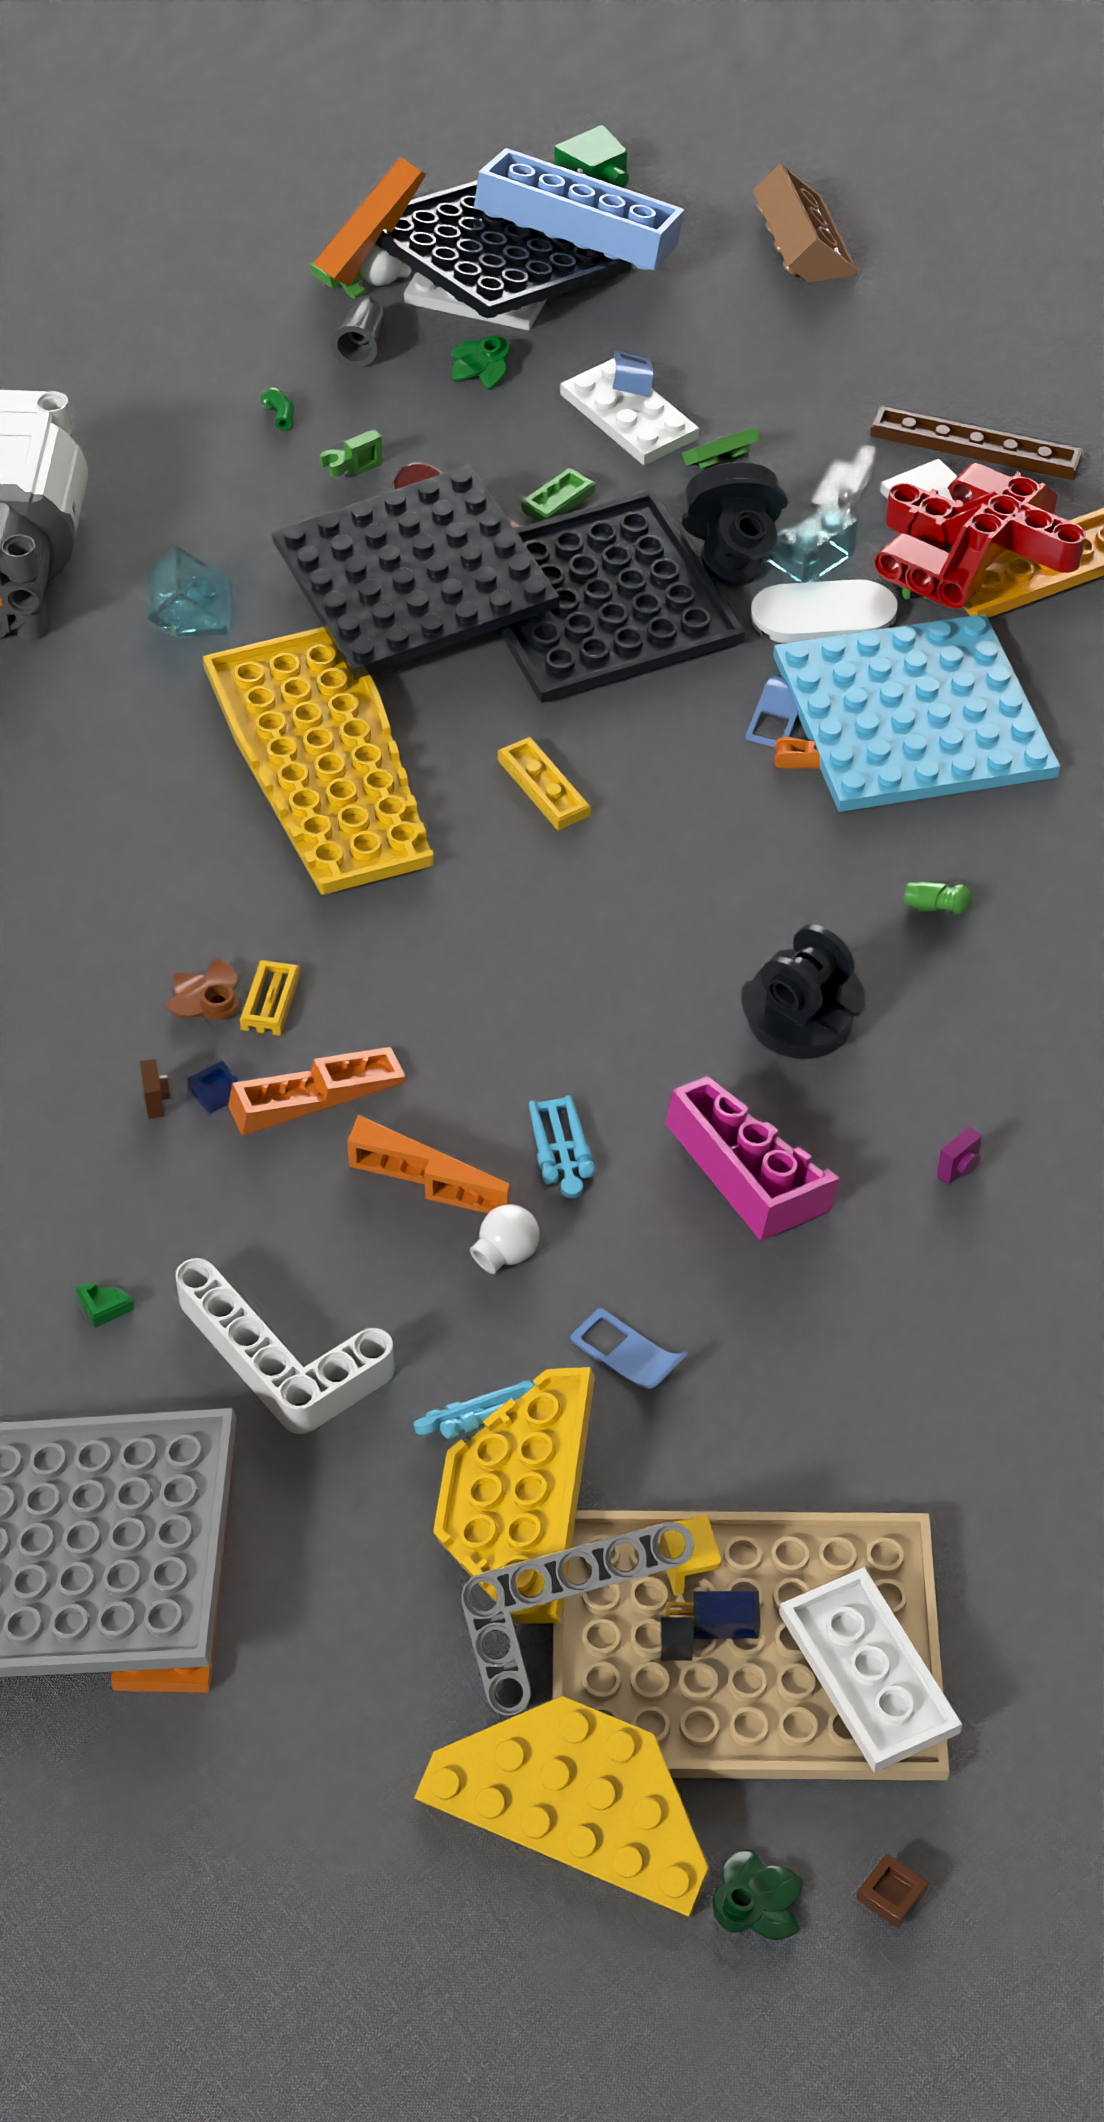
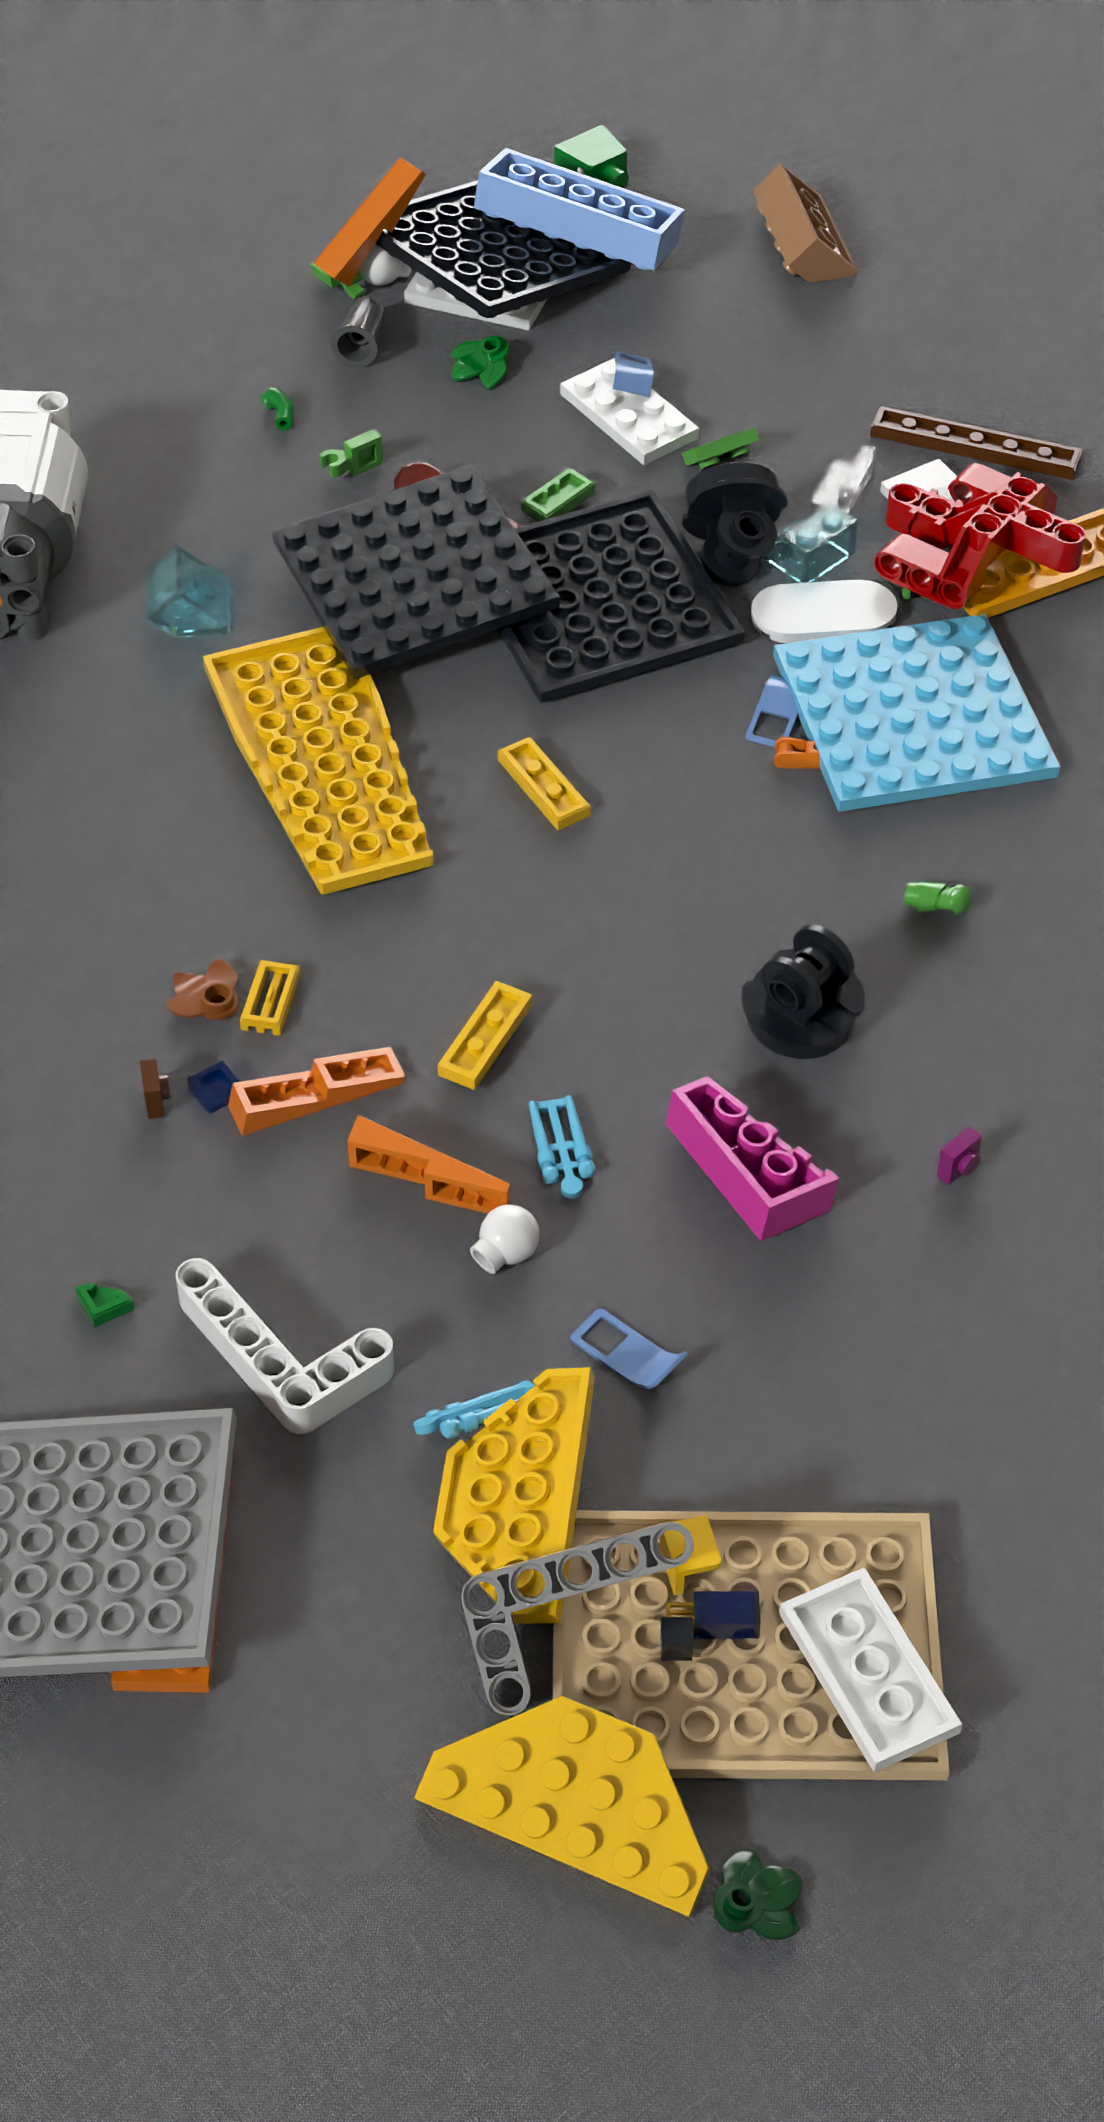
reddish brown plate [856,1853,929,1929] -> none
none -> yellow plate [437,981,532,1090]

